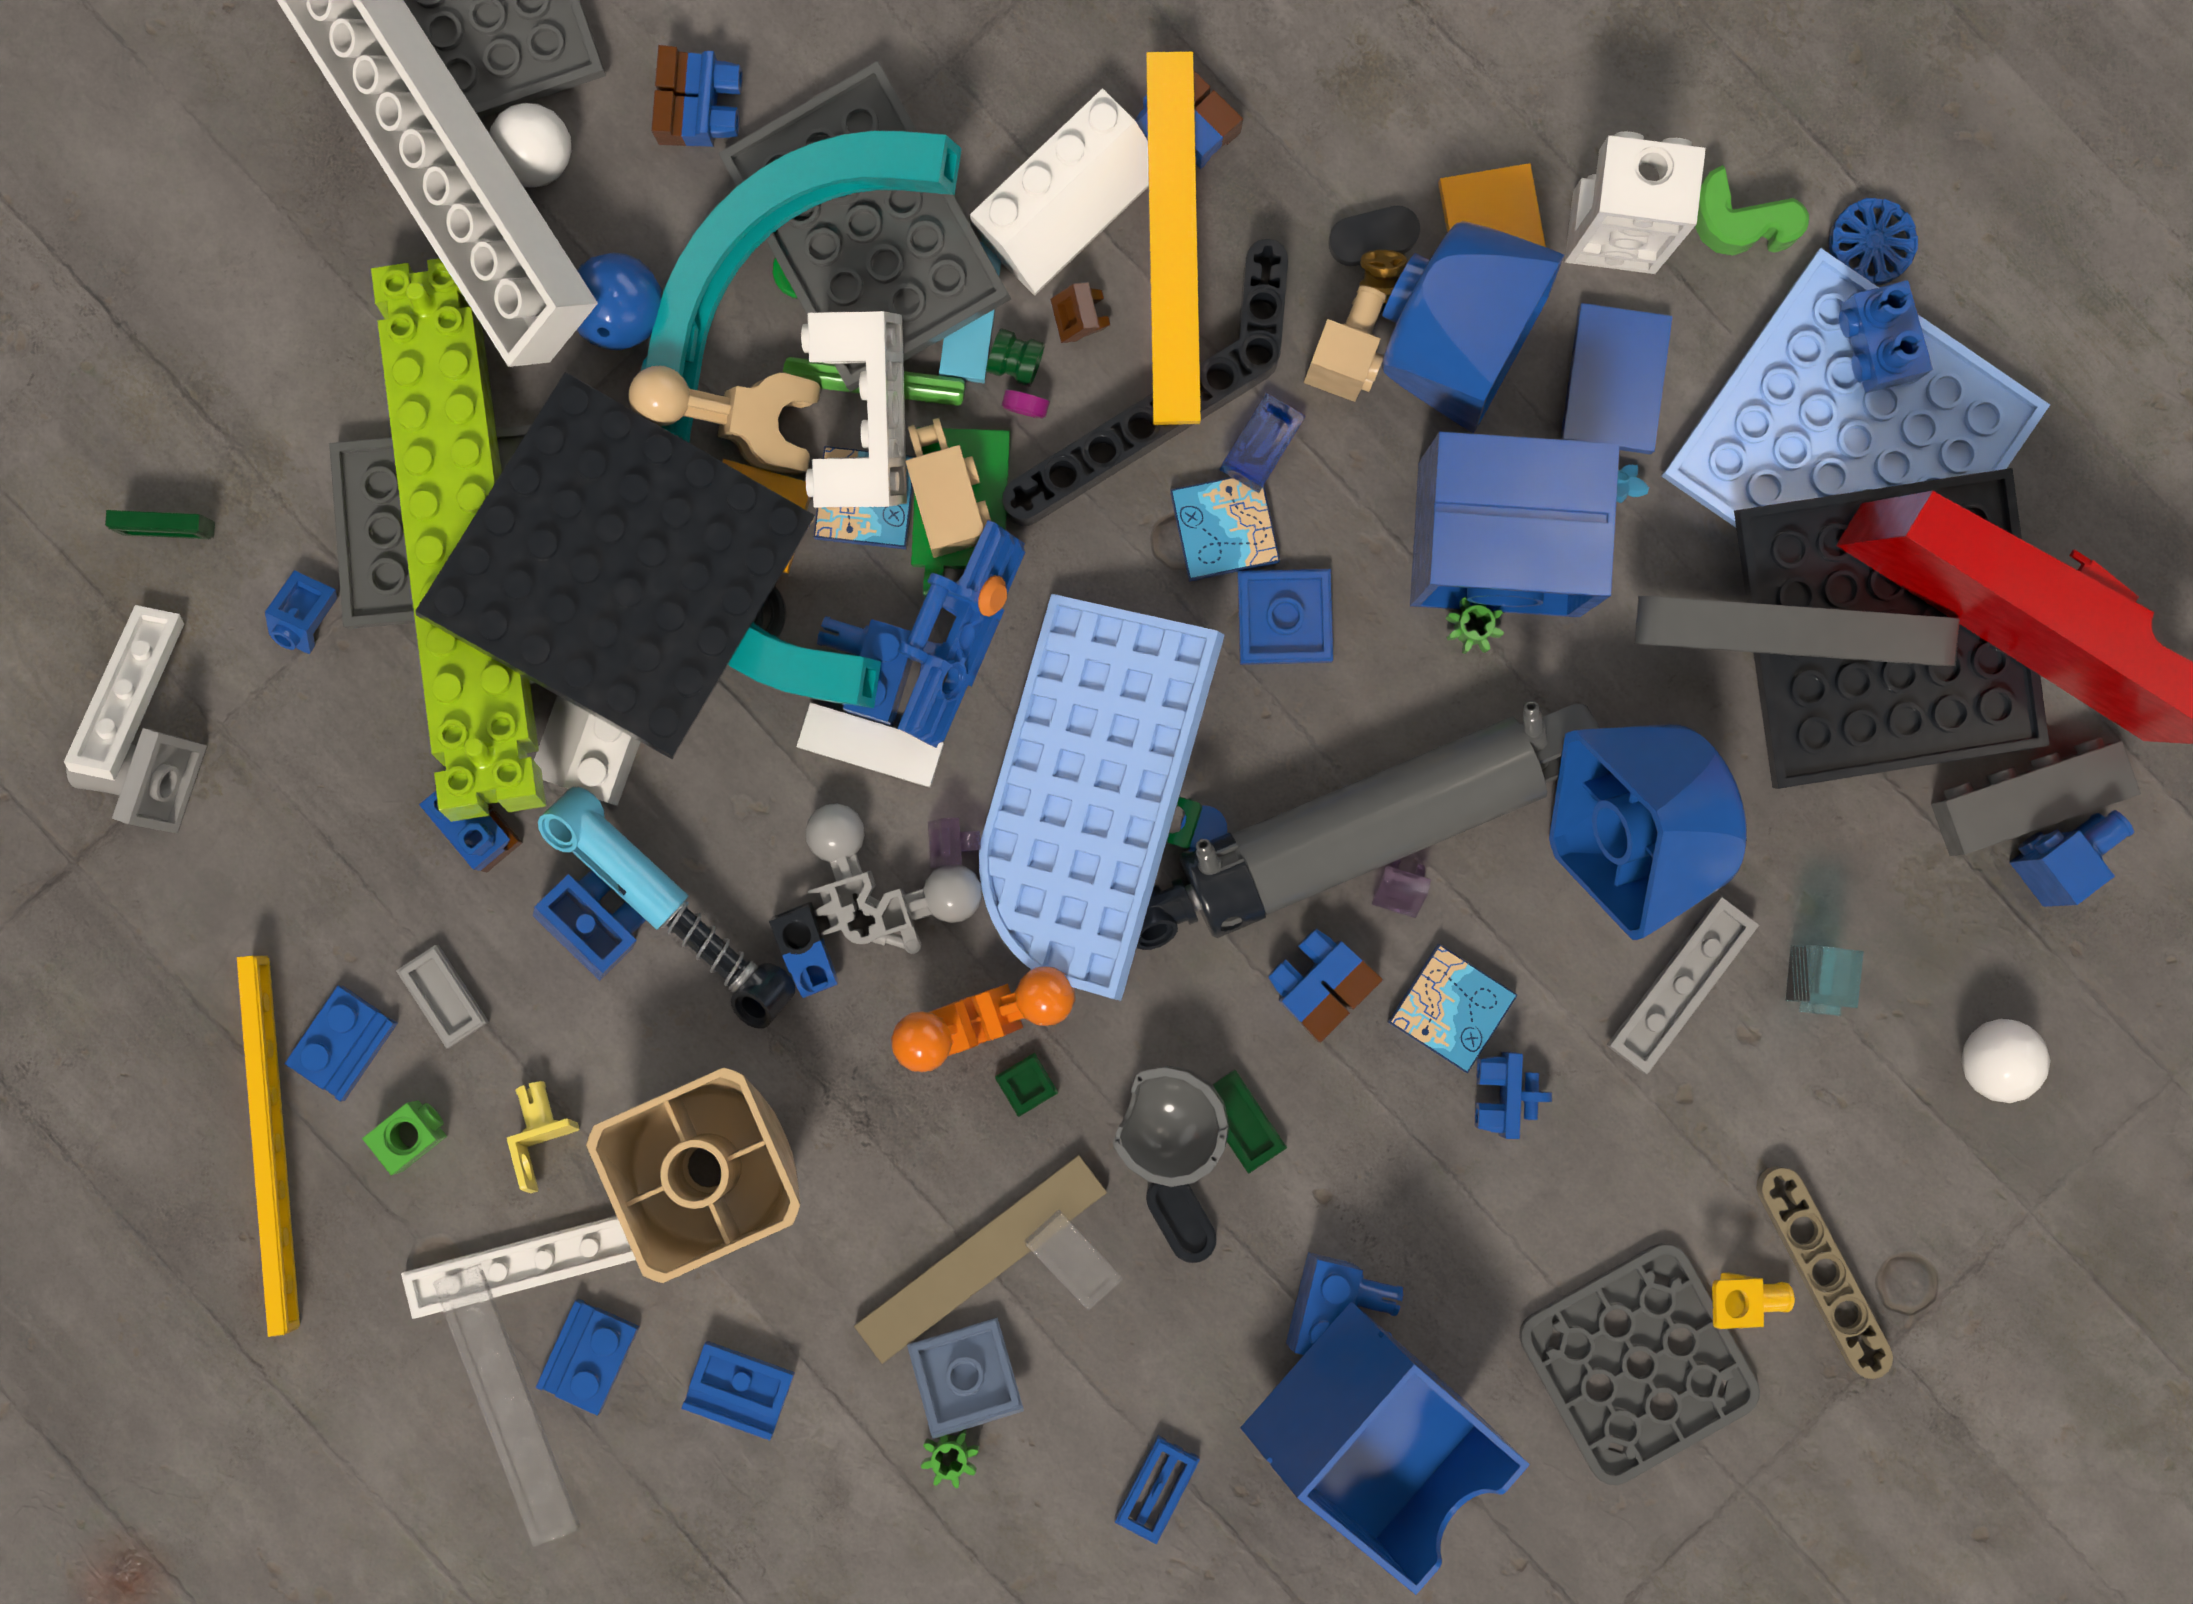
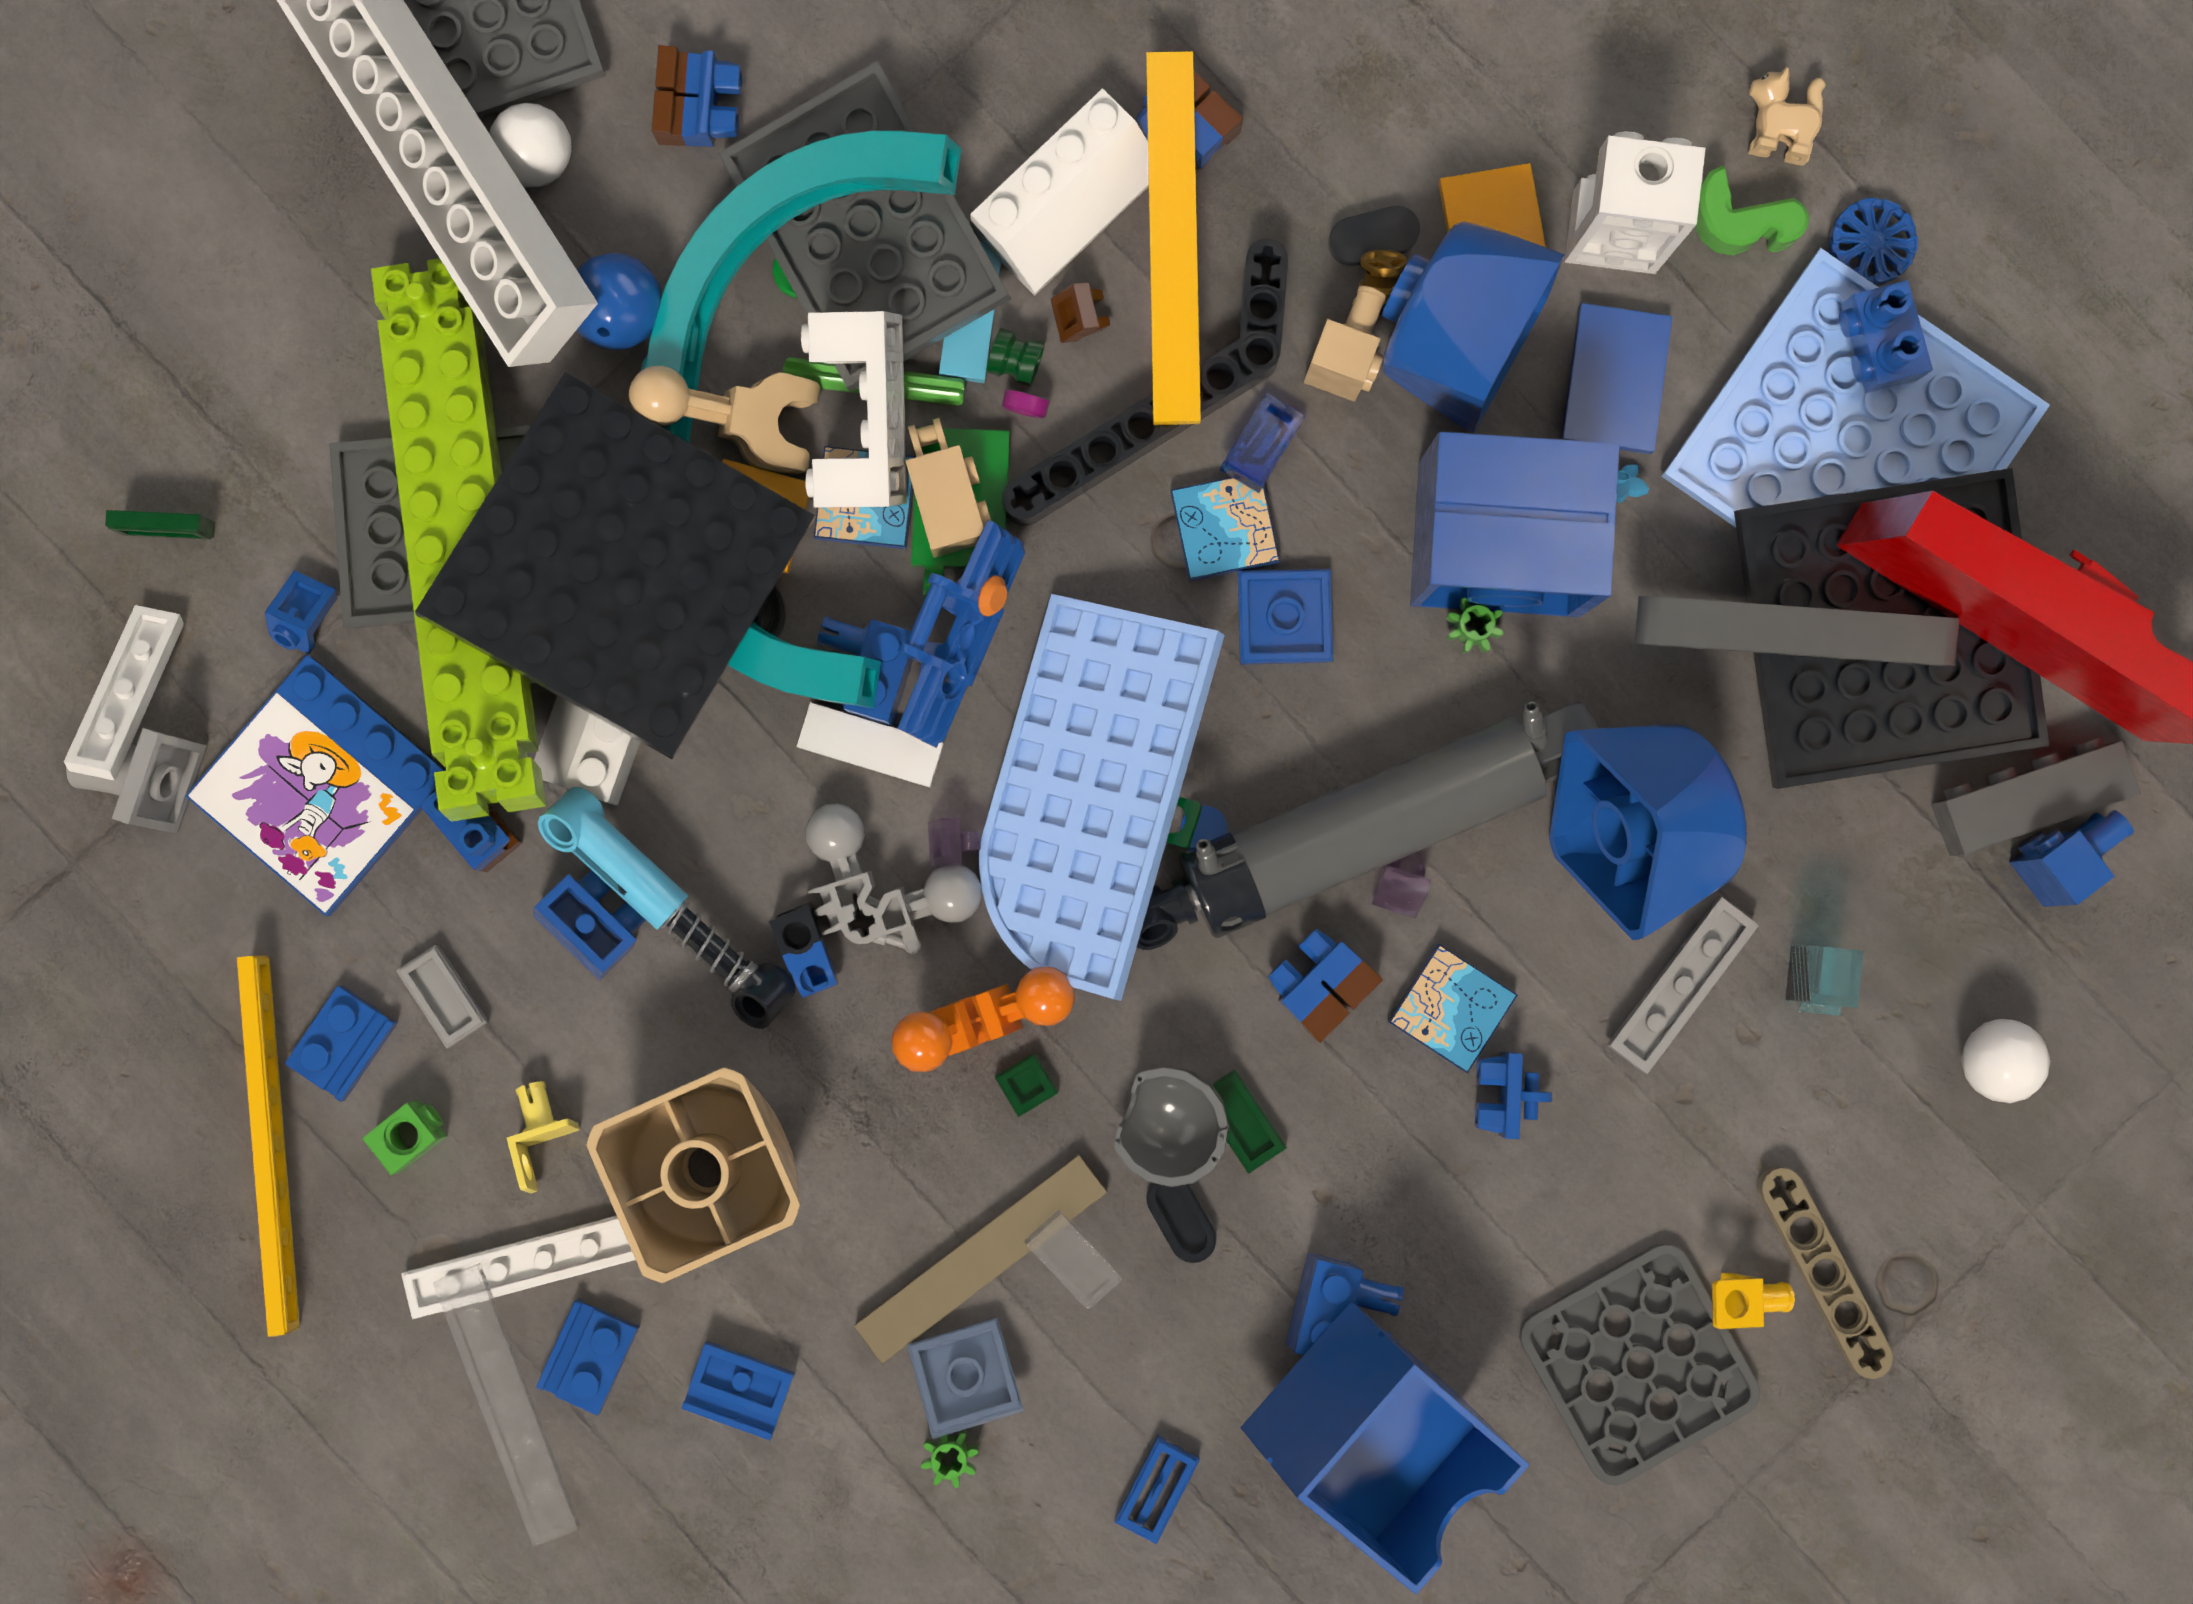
none -> plate [185,654,446,916]
none -> tan animal [1748,67,1826,166]

